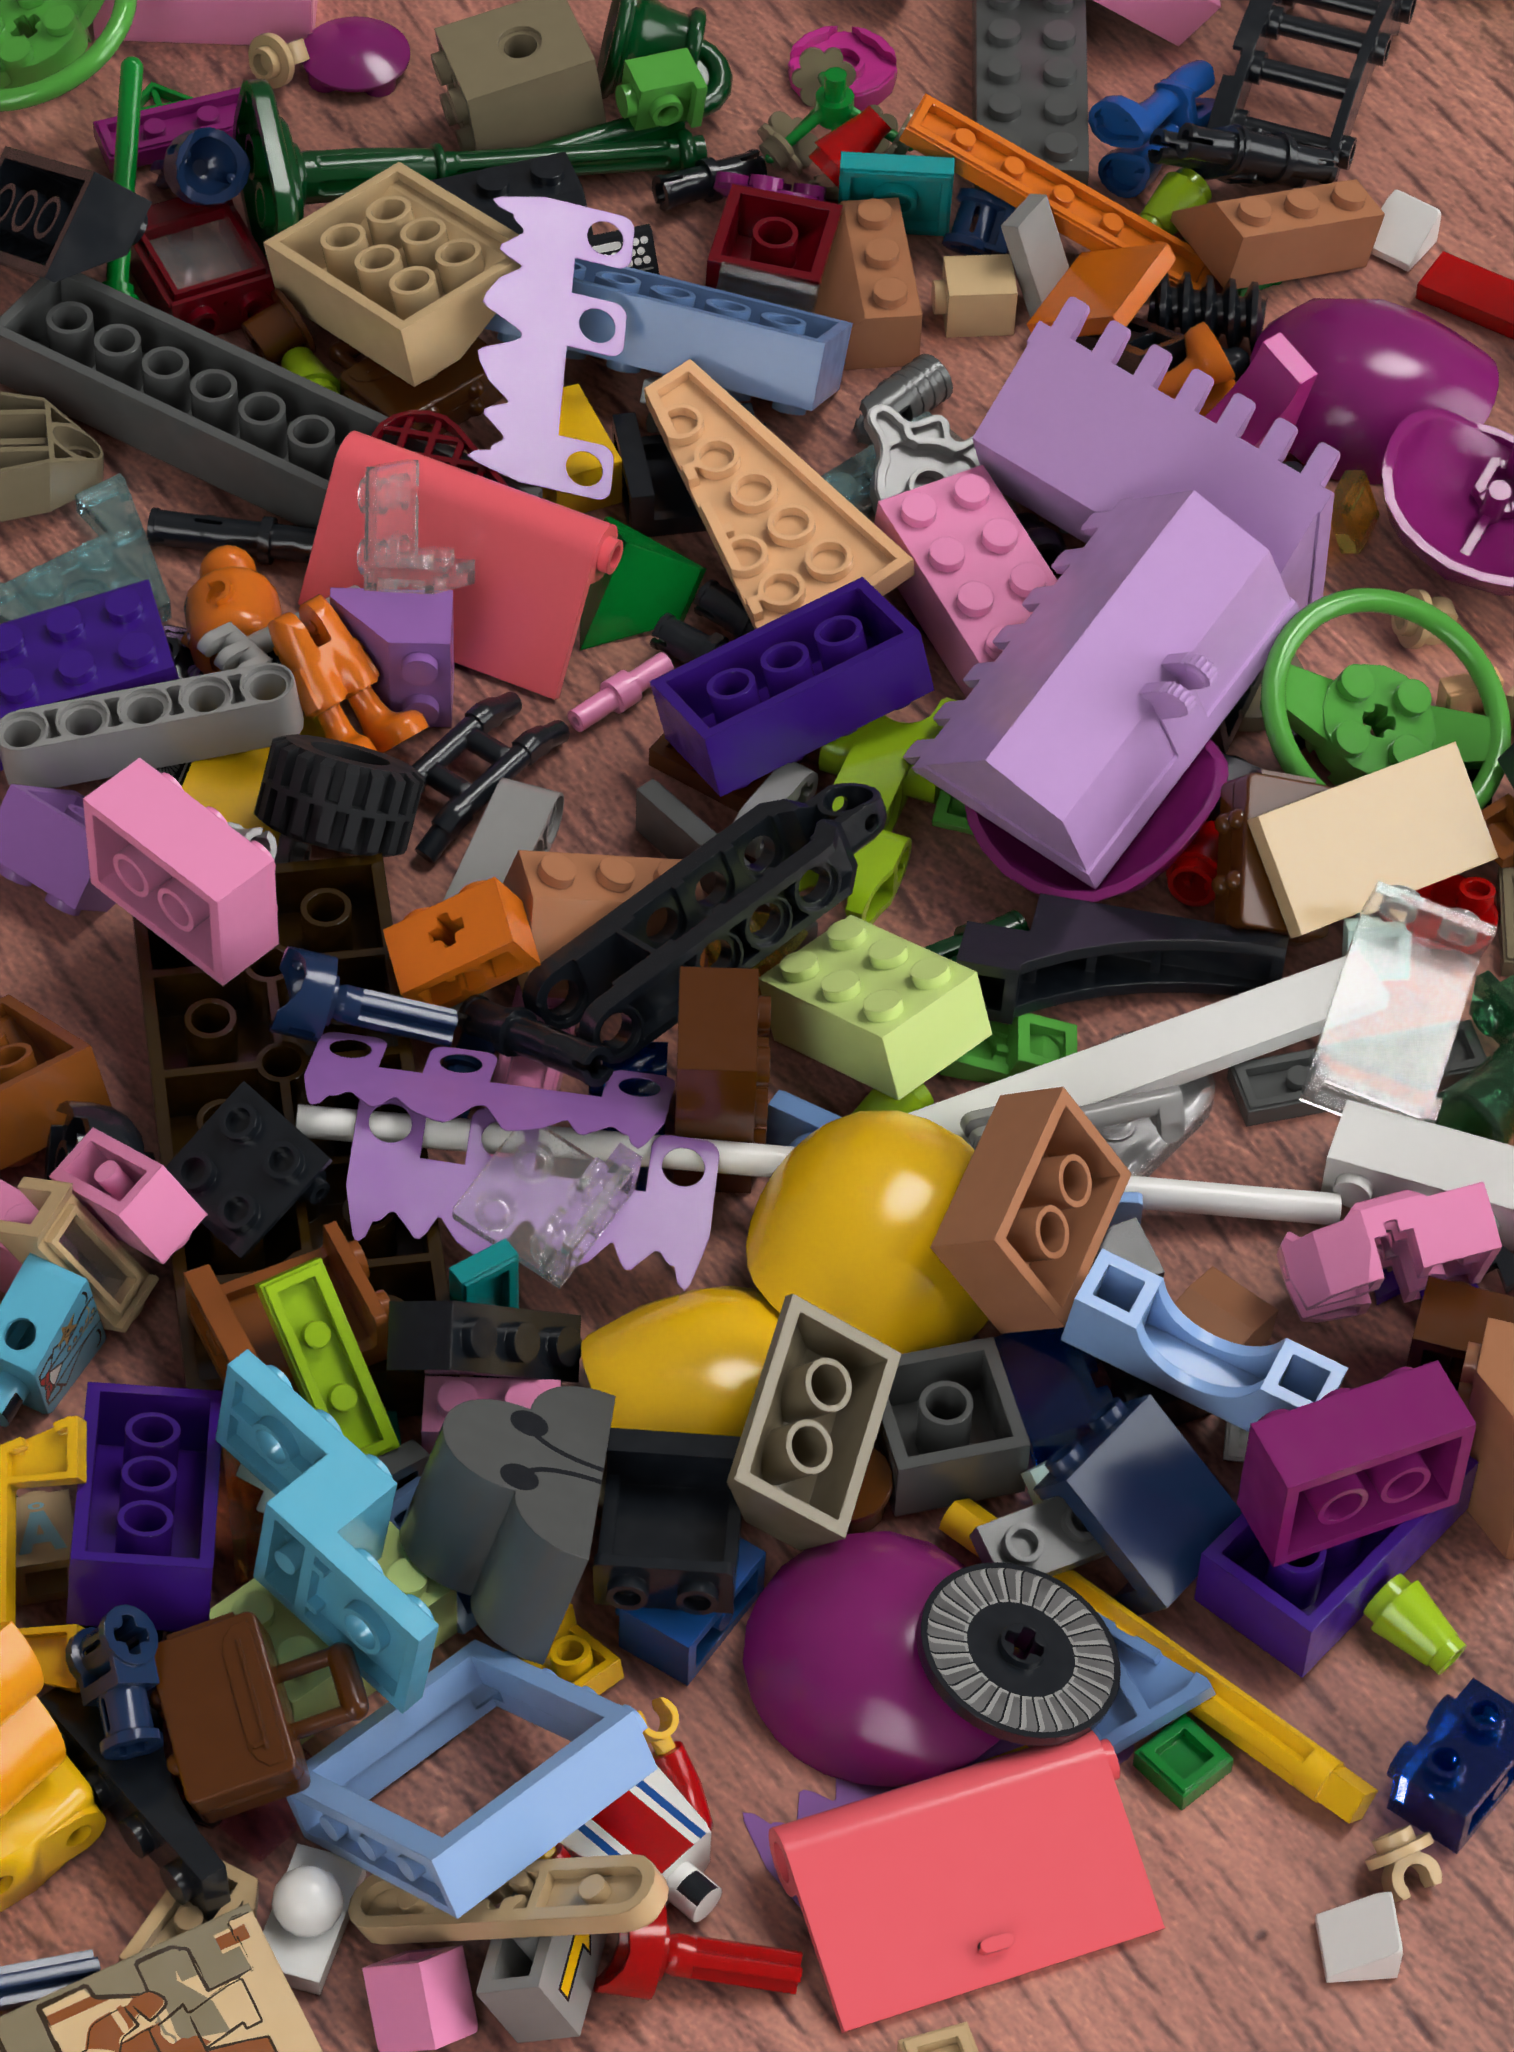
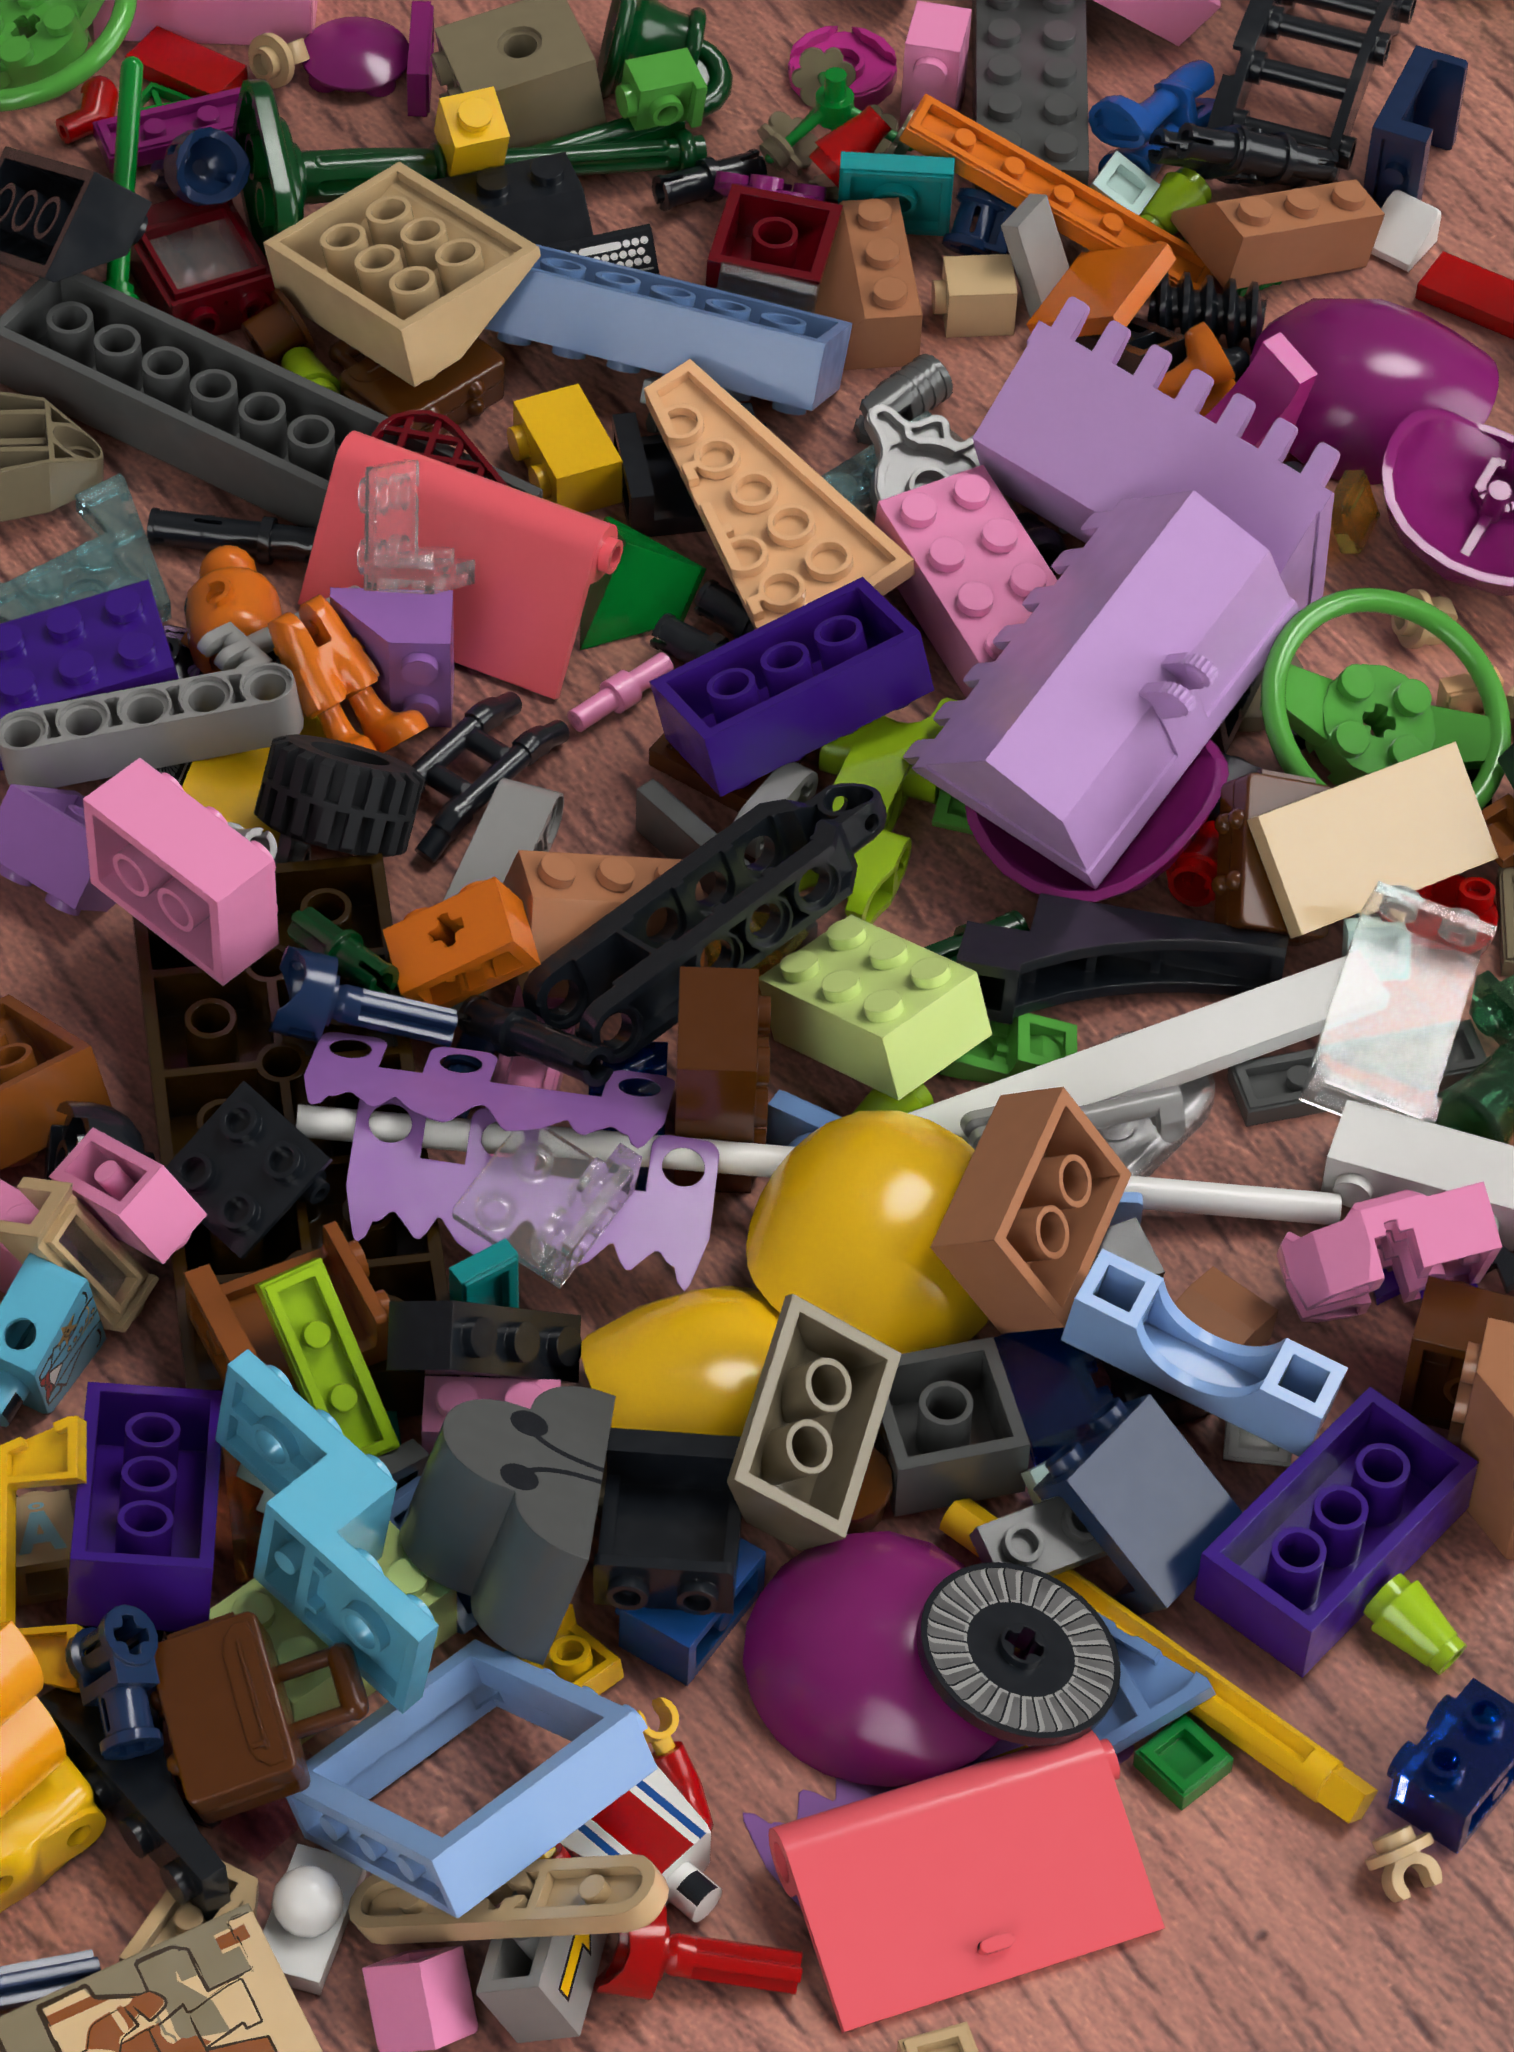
piece [467,197,634,500] -> none
magenta brick [1237,1360,1477,1567] -> none
white slope [1315,1892,1403,1983] -> none
none -> red arm [56,75,119,144]
none -> red tile [125,26,248,98]
none -> dark green axle [287,907,399,994]
none -> magenta tile [407,1,434,117]
none -> yellow brick [434,86,510,177]
none -> bright pink brick [899,0,972,128]
none -> light aqua tile [1089,151,1160,215]
none -> dark blue panel [1363,45,1468,208]

